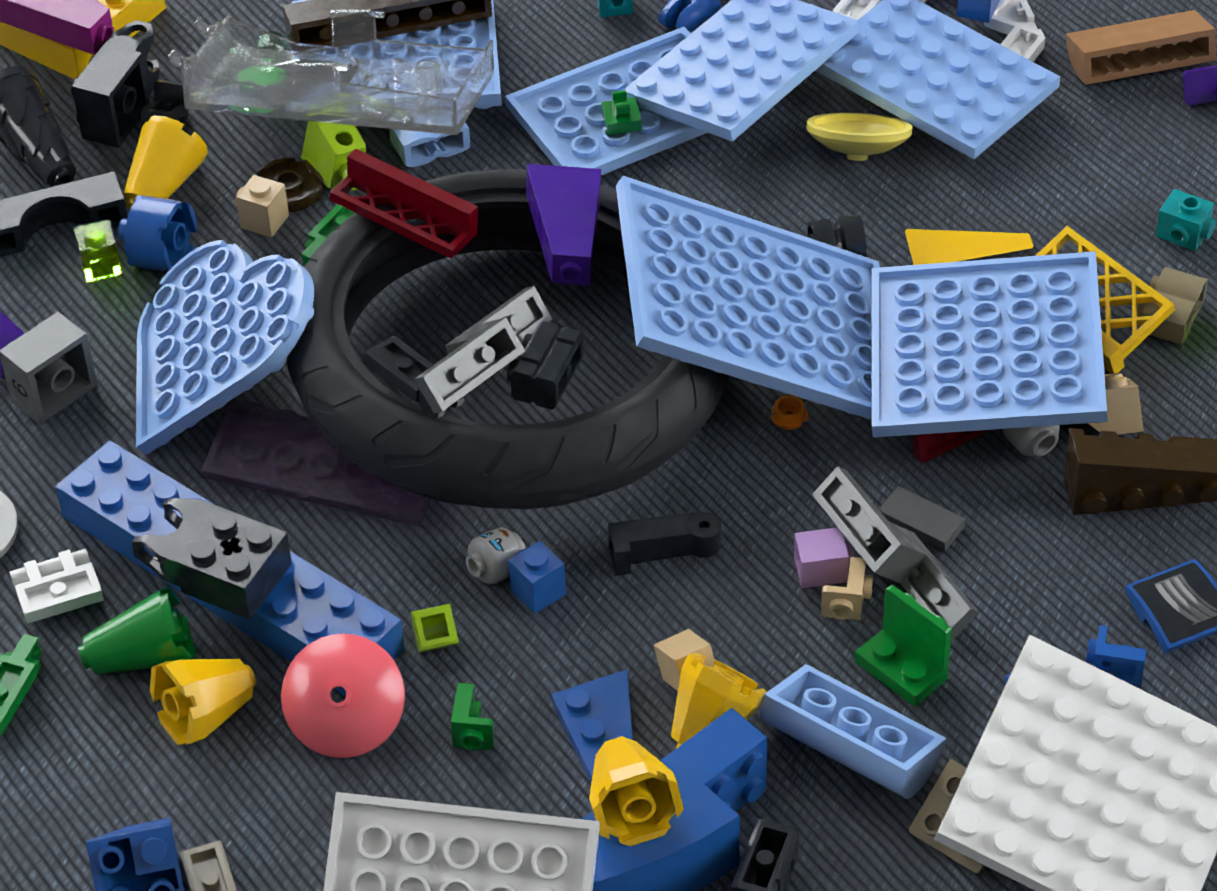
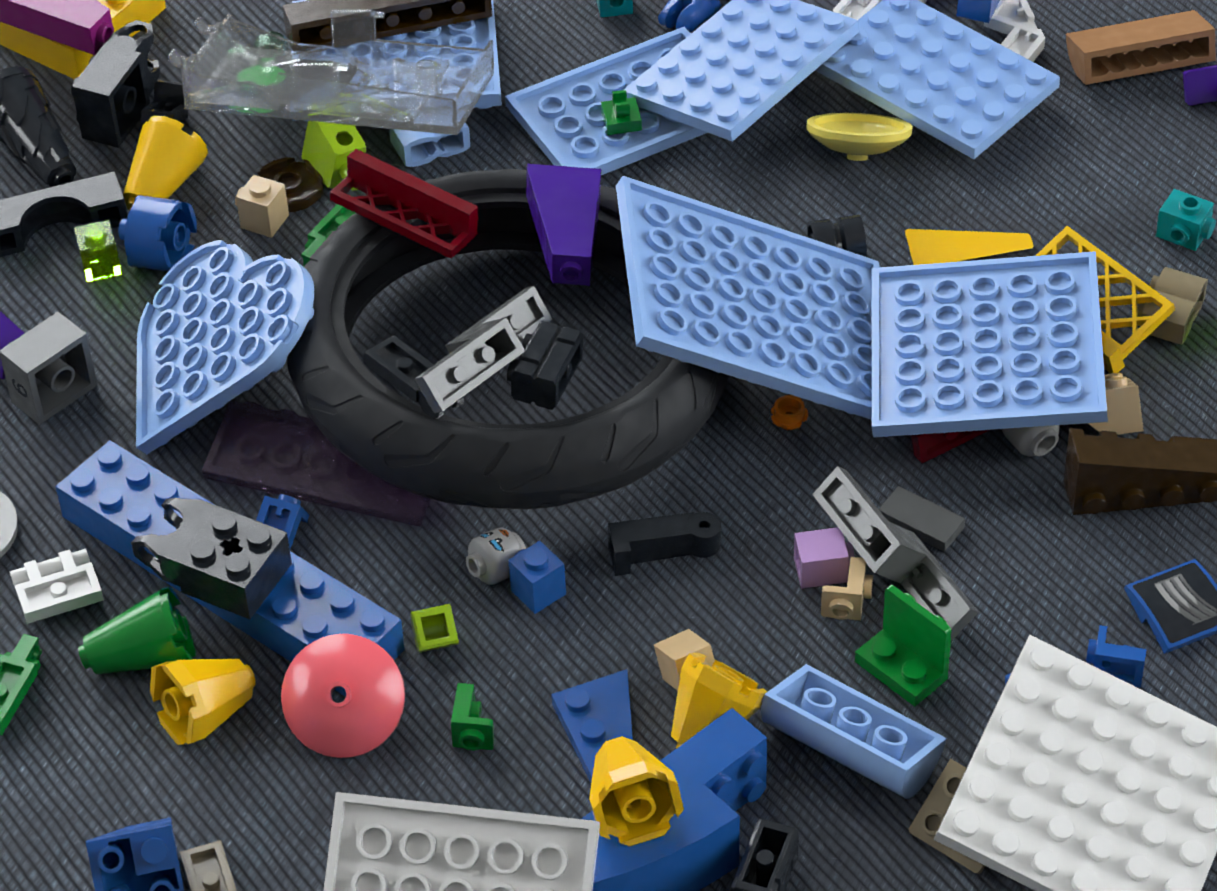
none -> blue bracket [256,494,310,549]

